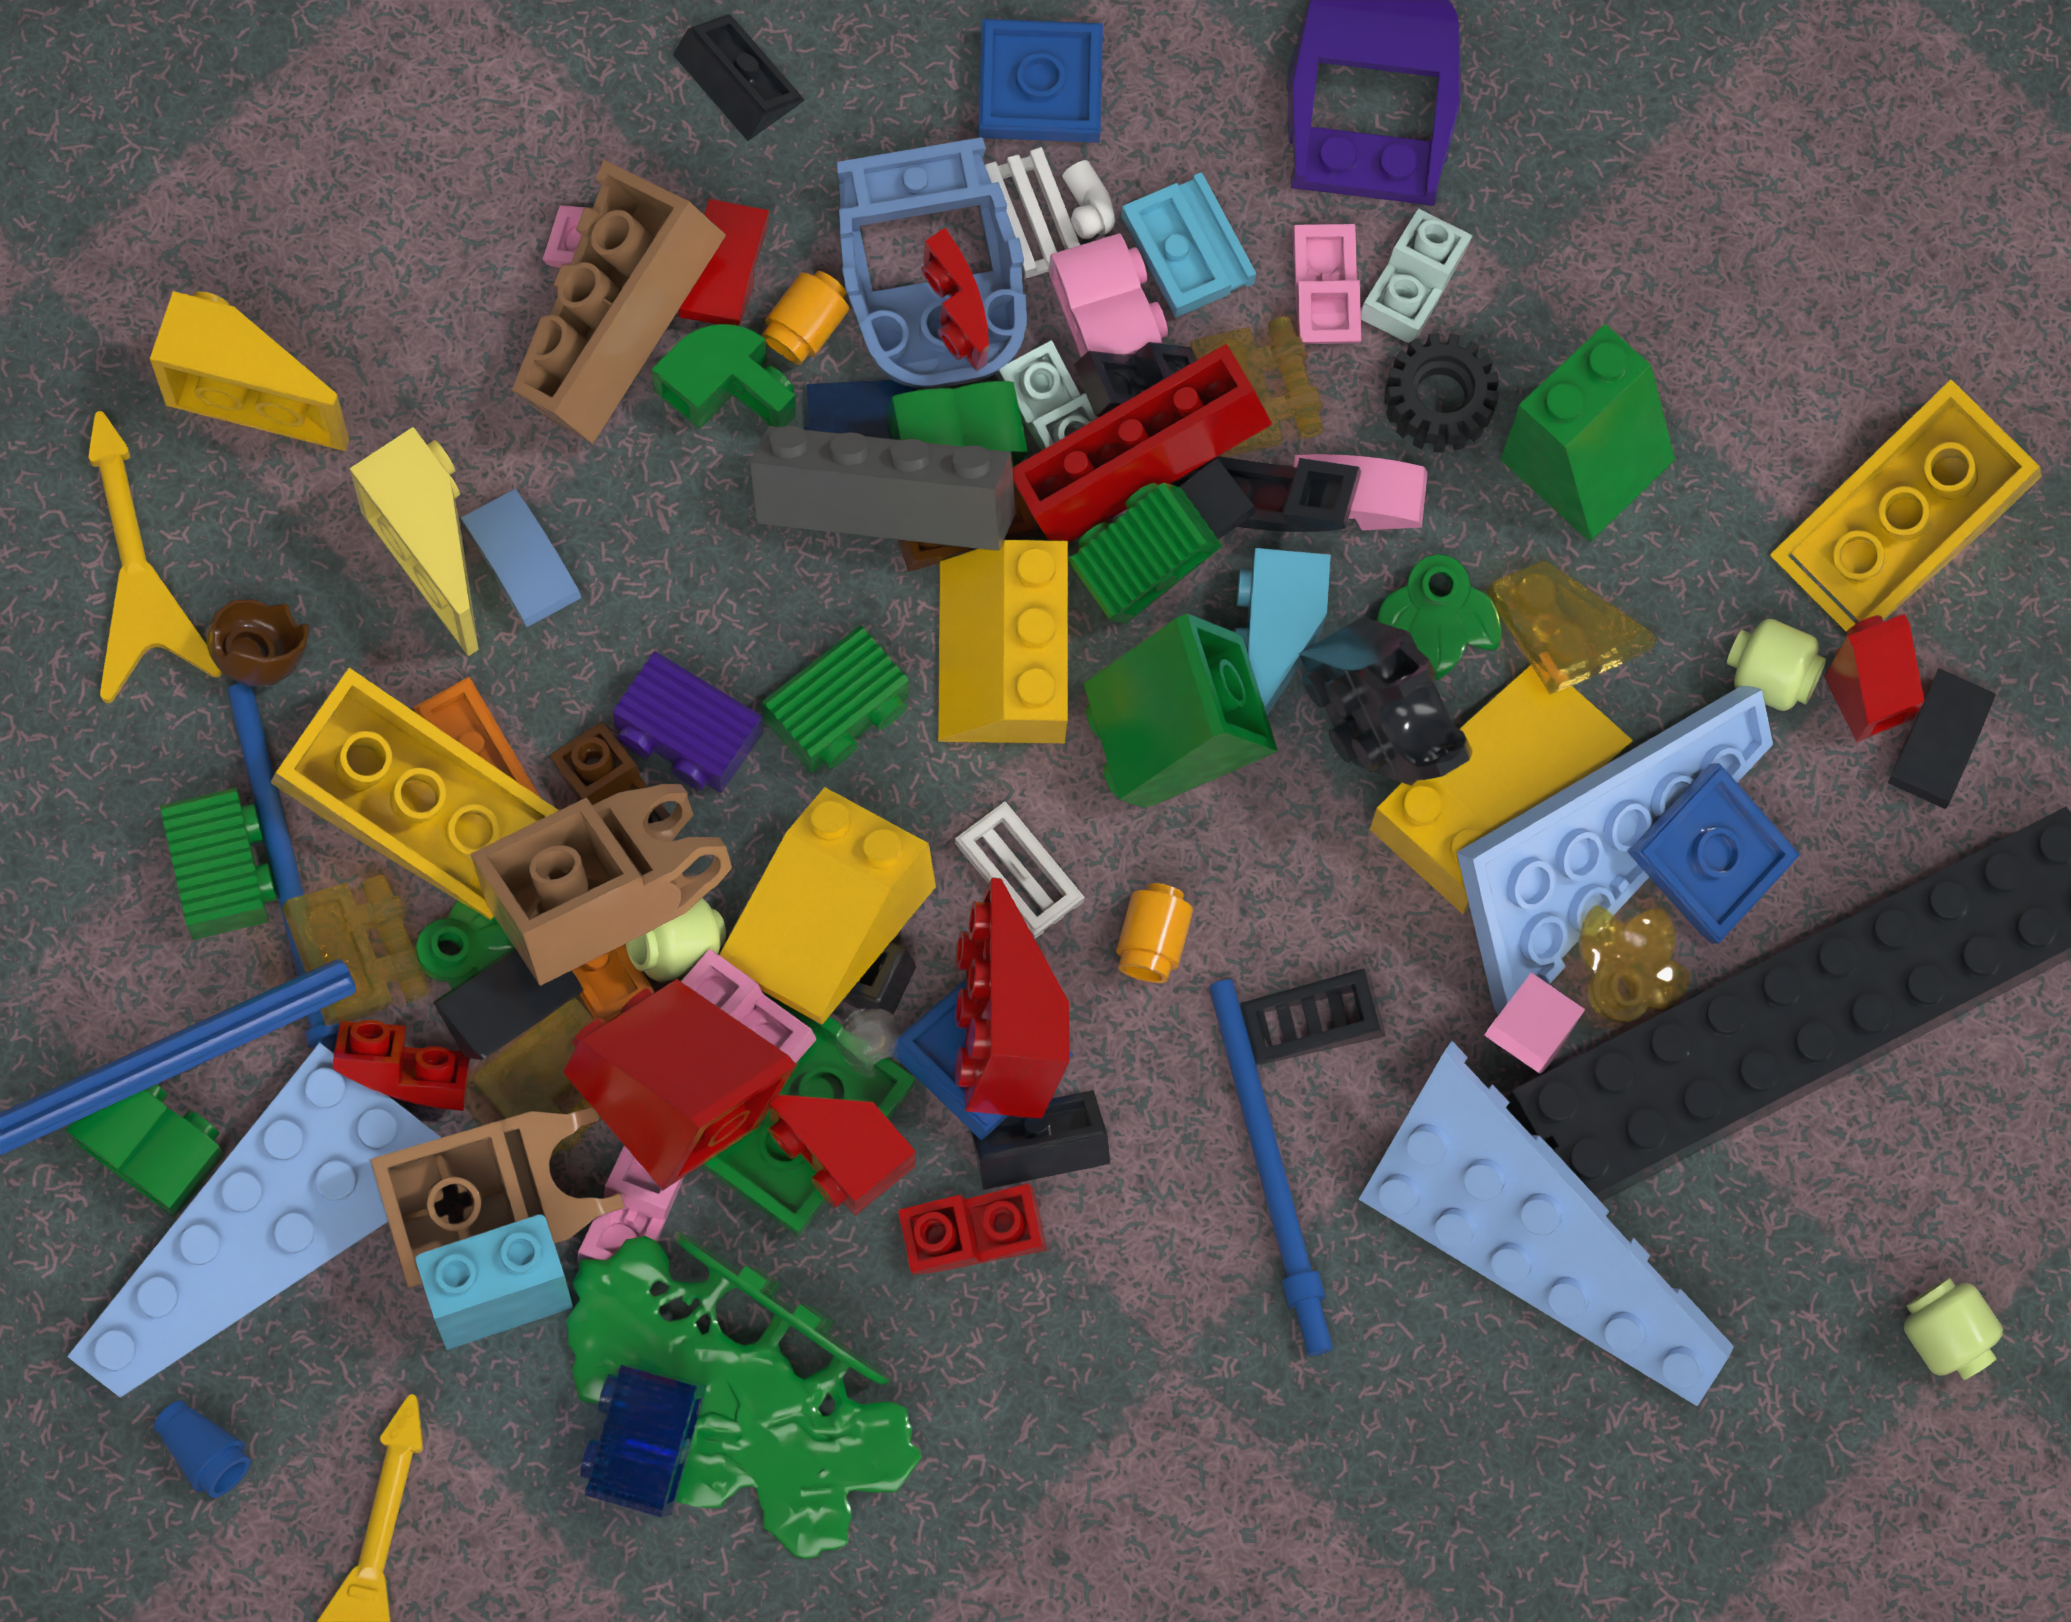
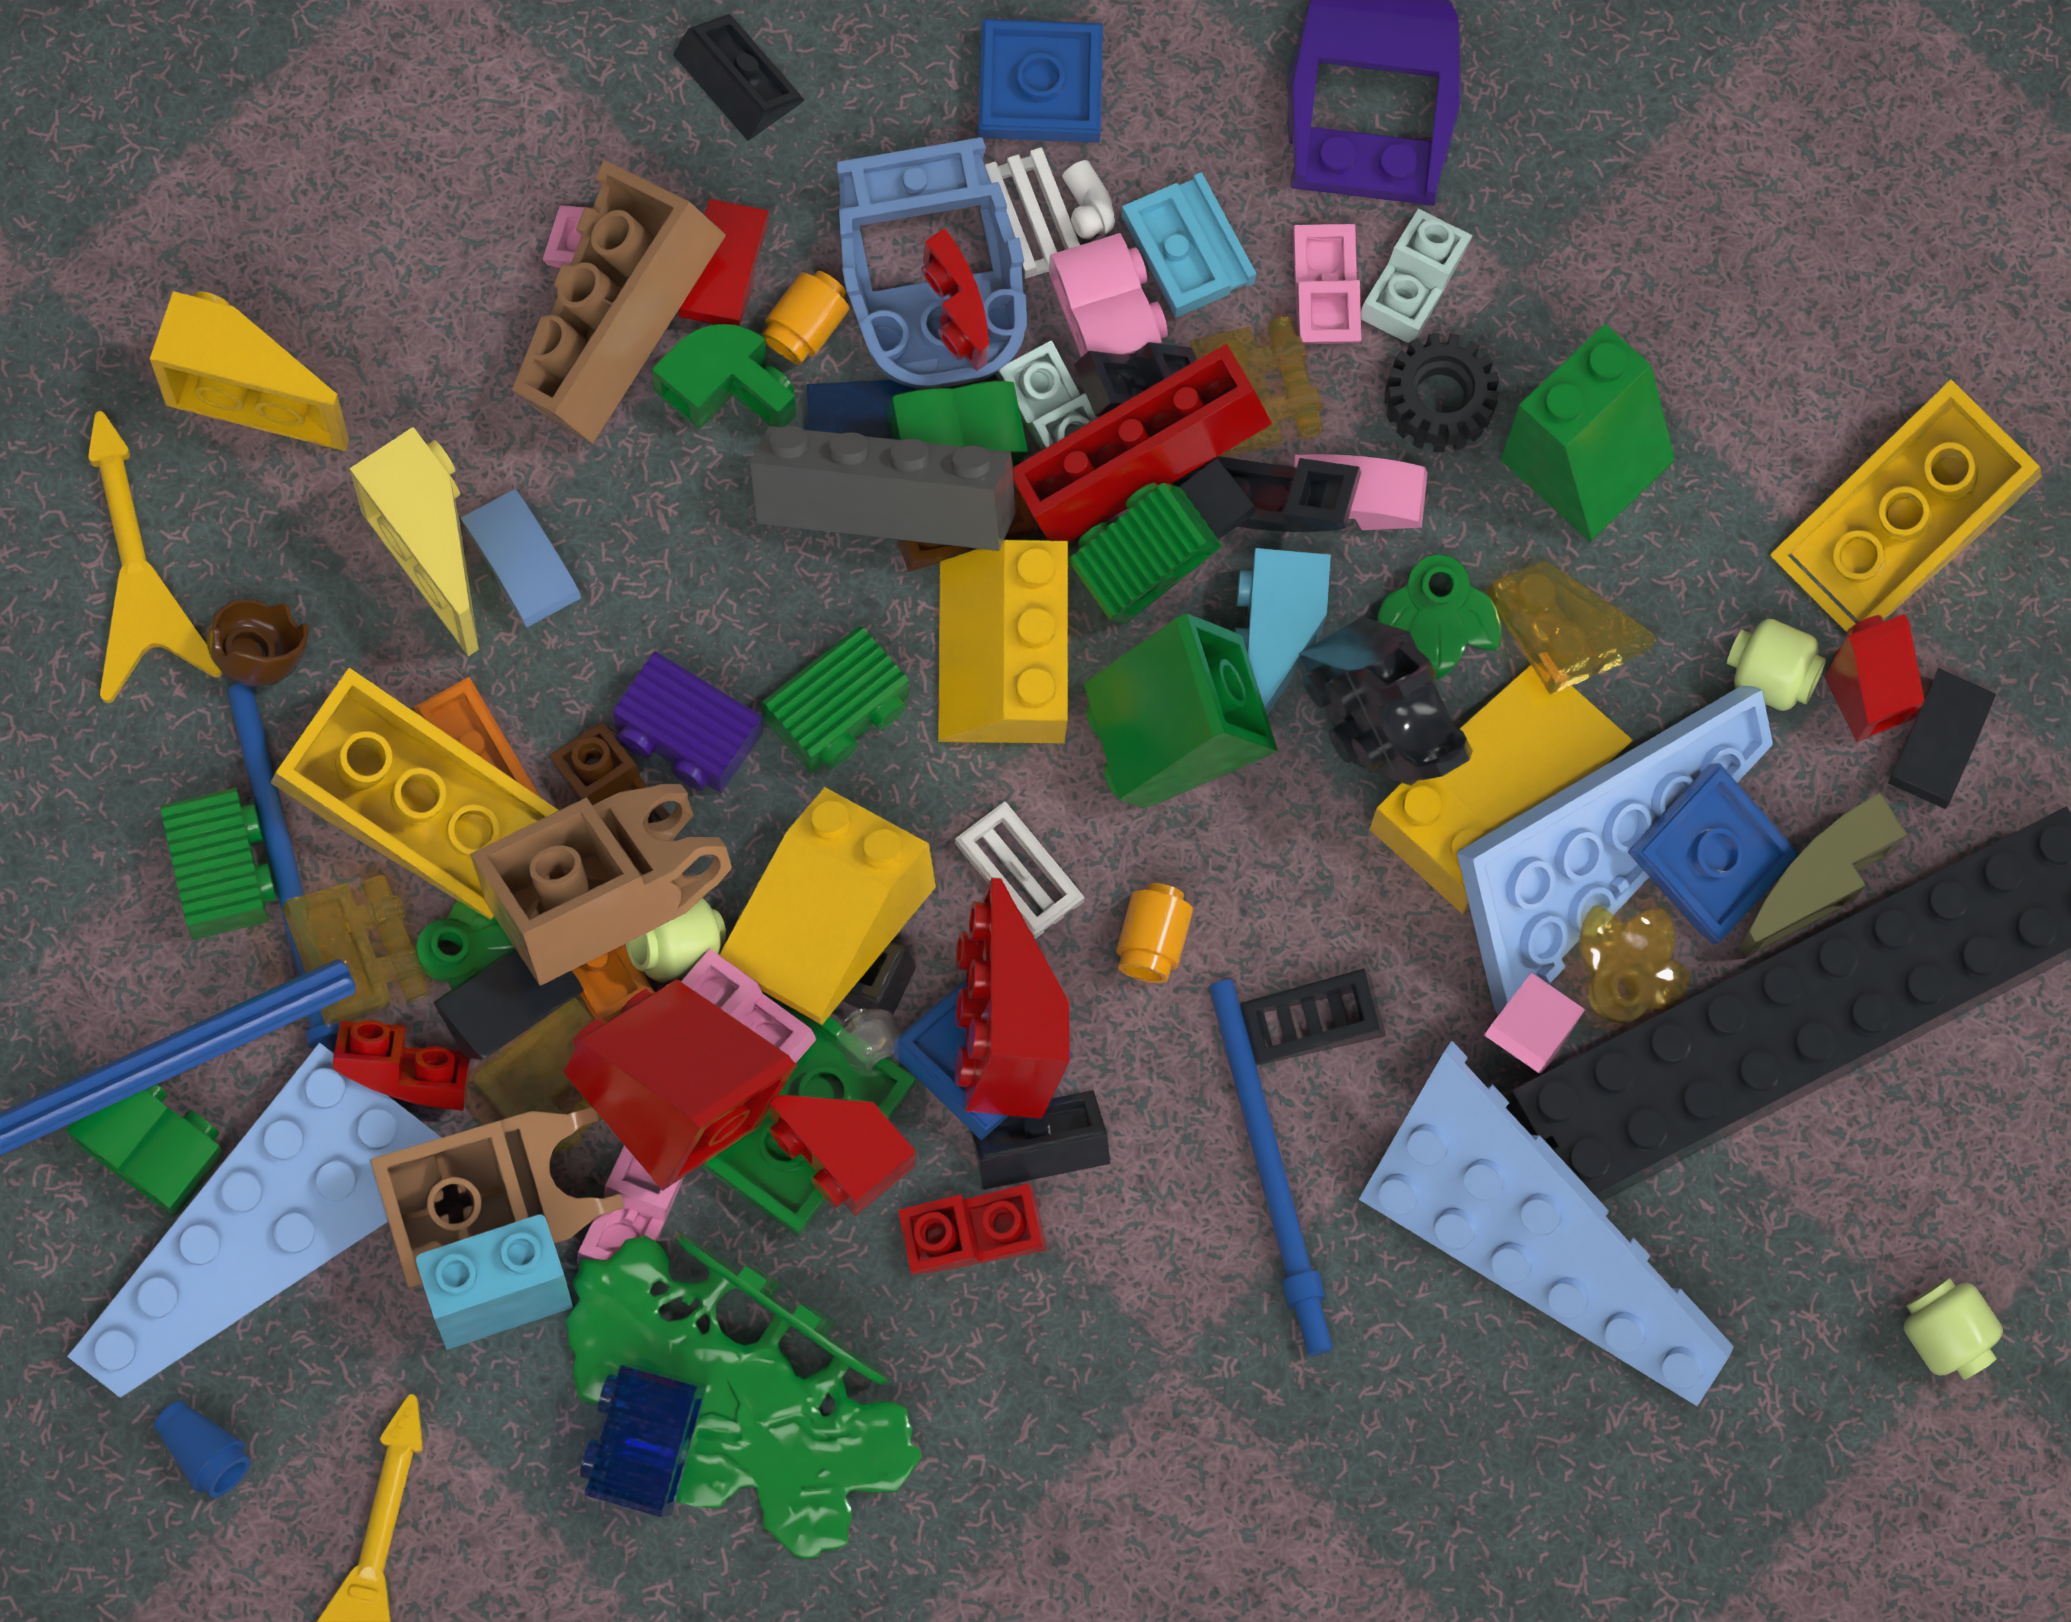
none -> olive slope [1739,792,1906,959]

